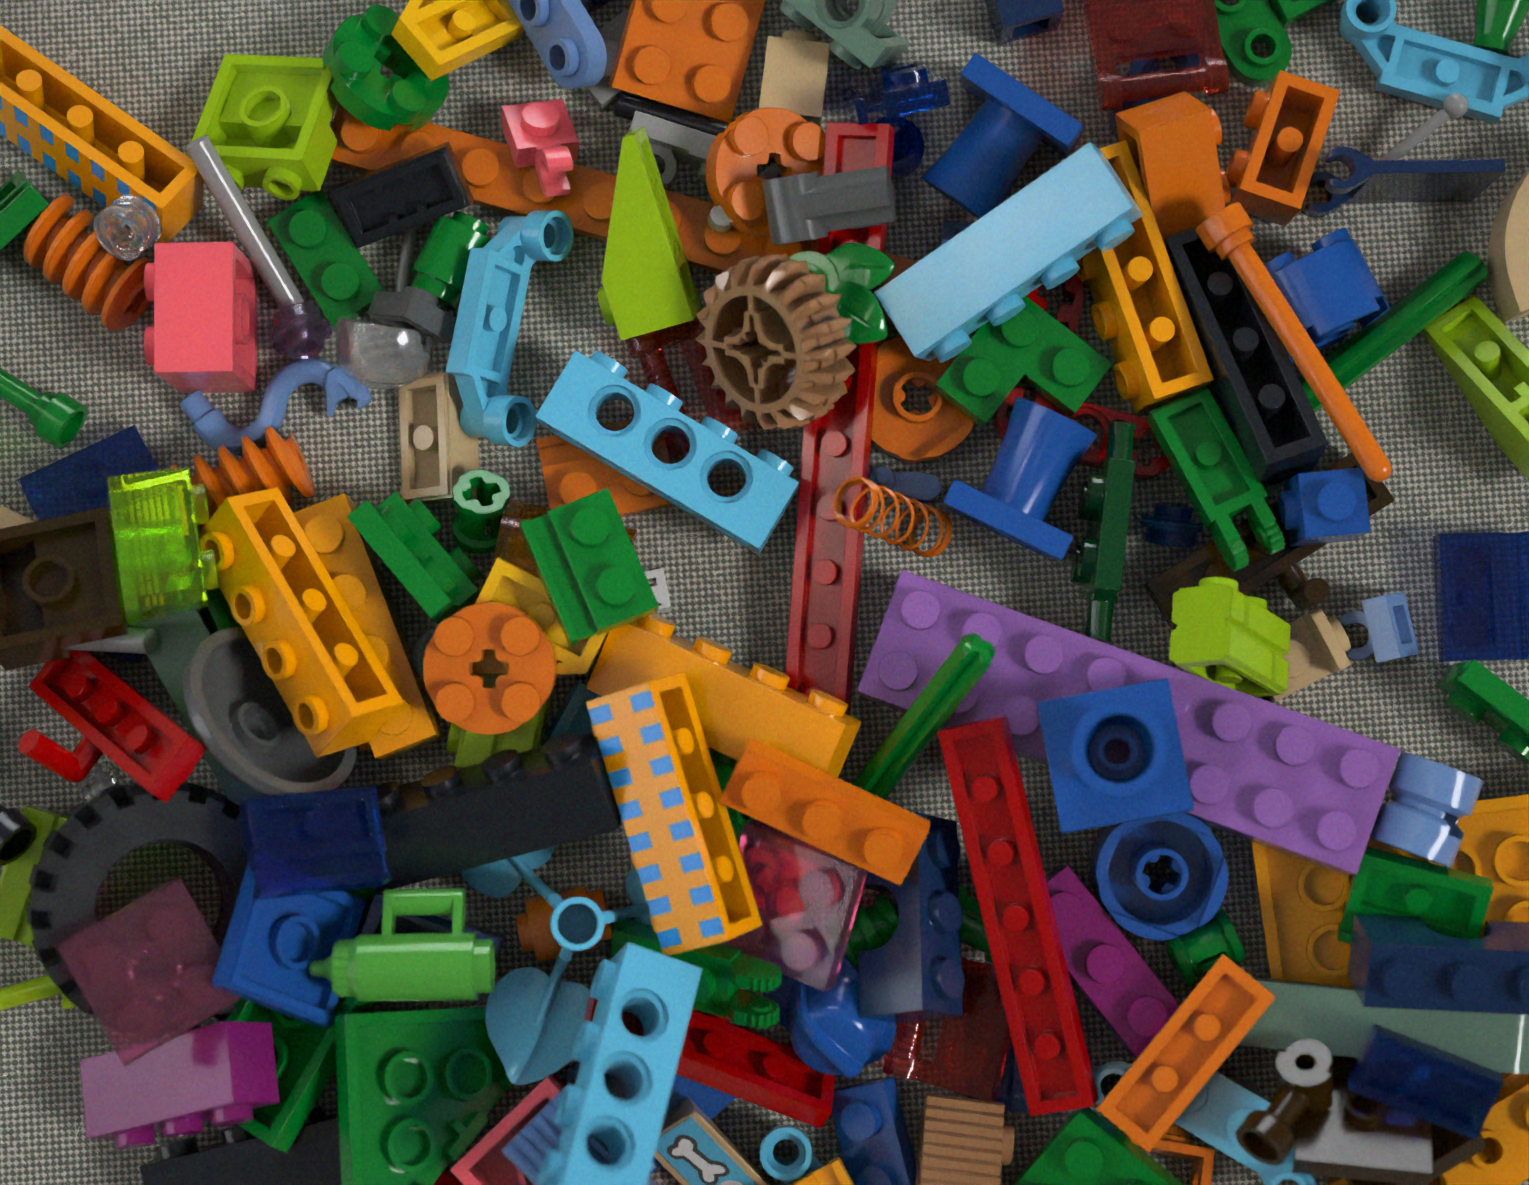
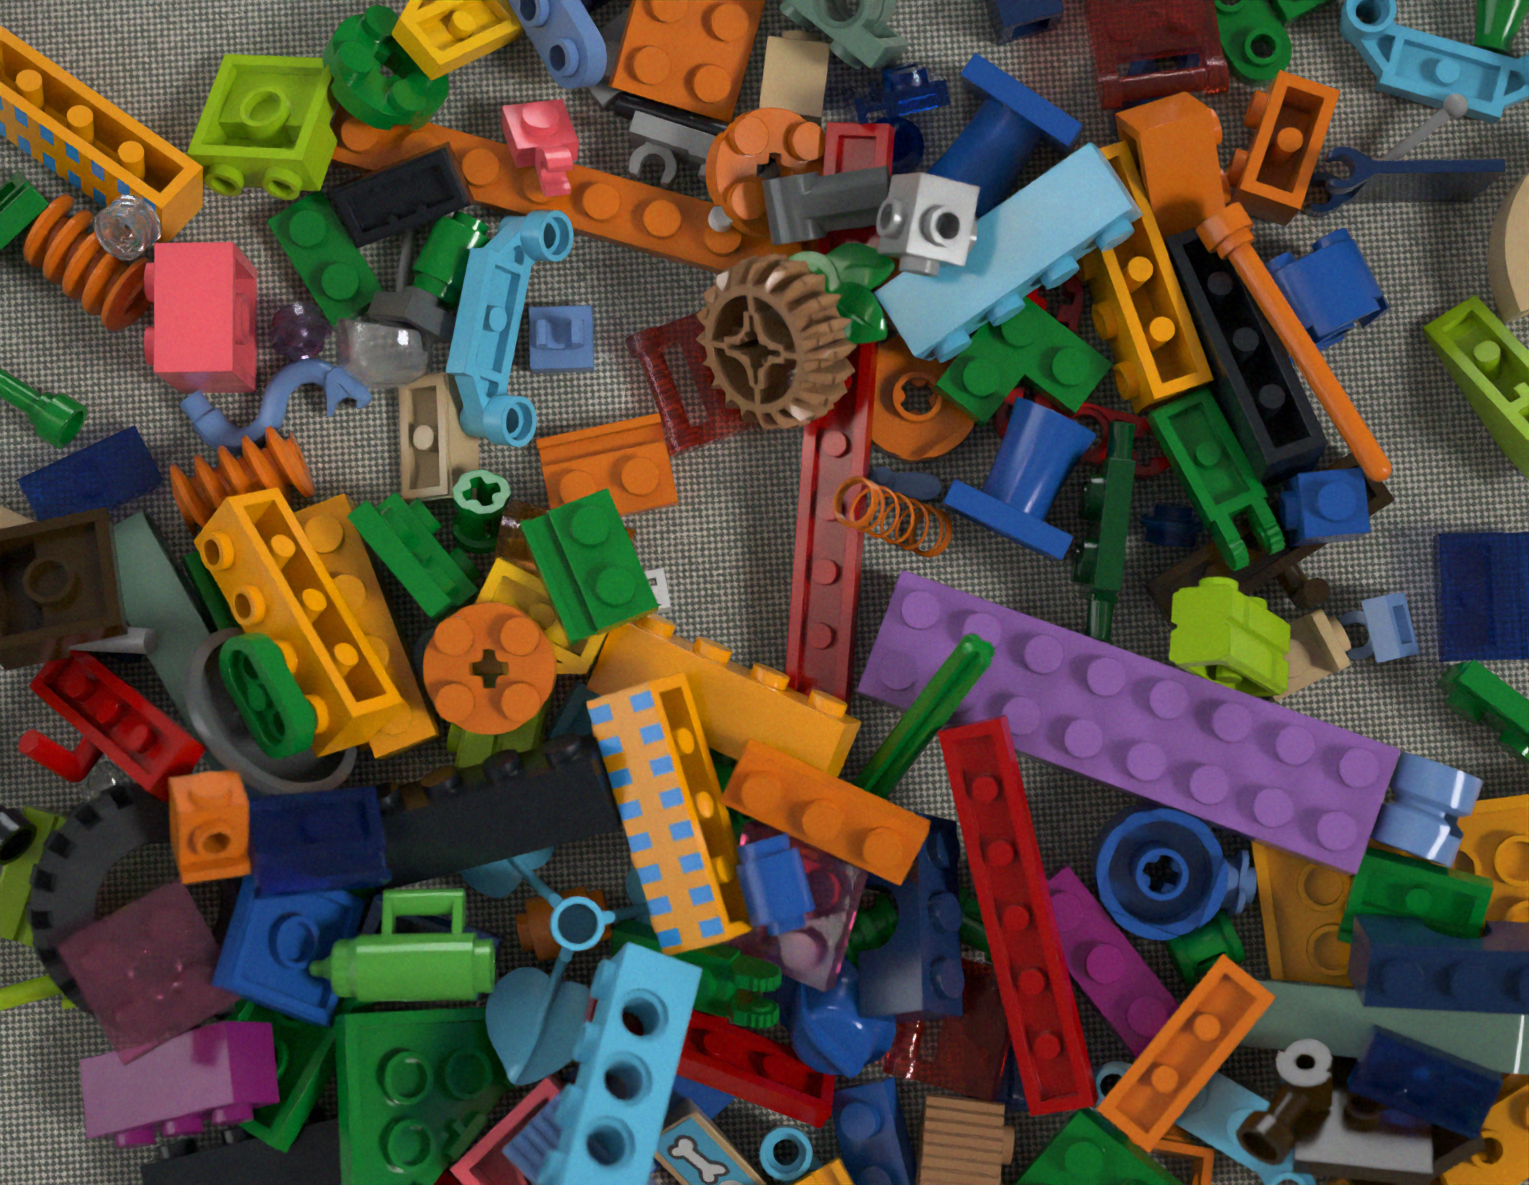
clear neon green slope [107,467,219,625] -> none
light grey bar [185,135,304,313] -> none
medium azure brick [535,350,799,555] -> none
lime slope [598,126,702,341] -> none
blue plant [1036,678,1194,834] -> none
green axle [1299,251,1489,413] -> none
none -> orange brick [169,770,251,884]
none -> green plate [219,631,316,759]
none -> medium blue tile [529,305,595,374]
none -> blue brick [734,833,816,937]
none -> light grey brick [877,172,980,277]
none -> medium blue plate [1220,849,1257,918]

